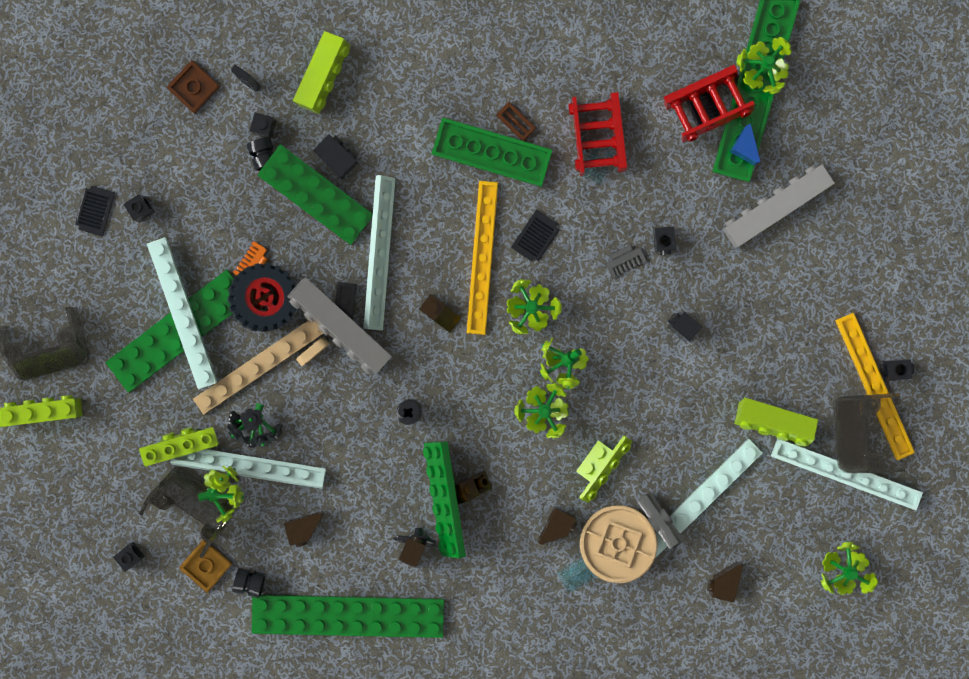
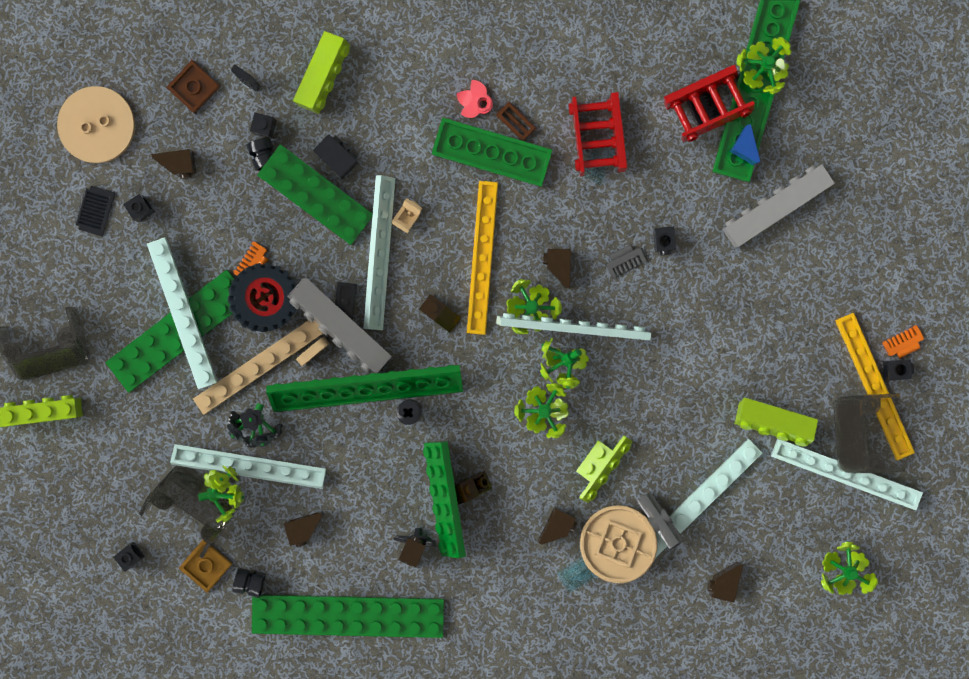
lime bracket [139,427,219,466] -> none
black window [511,210,559,261] -> none
black brick [667,312,702,342] -> none
none -> tan plate [57,86,135,163]
none -> dark brown slope [151,149,197,179]
none -> green plate [266,365,463,412]
none -> tan bracket [391,199,422,233]
none -> coral plate [456,80,493,118]
none -> light aqua plate [496,313,651,340]
none -> dark brown slope [543,249,571,288]
none -> orange piece [882,325,924,359]

